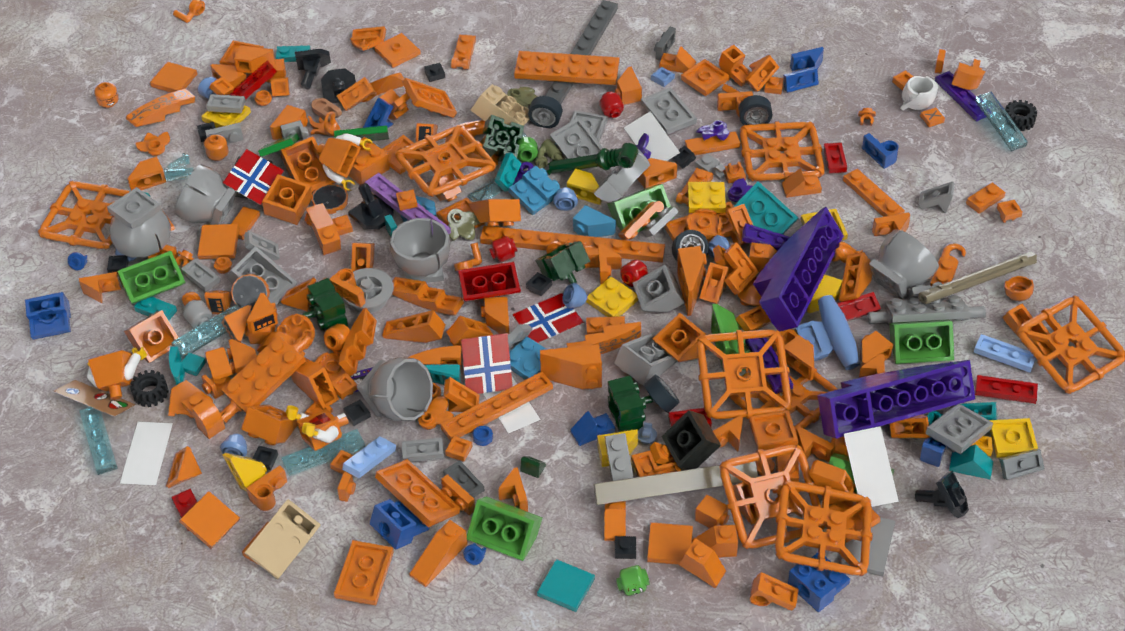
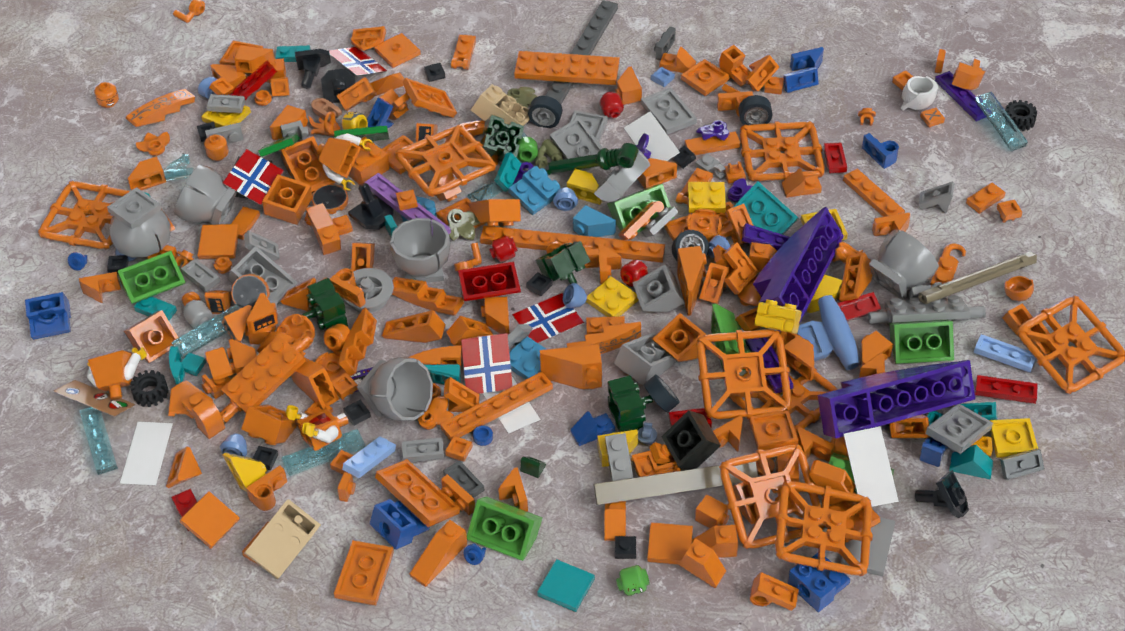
orange tile [150,62,197,93] -> none
none -> sticker [328,47,387,76]
none -> yellow head [342,112,368,130]
none -> yellow brick [754,299,802,334]

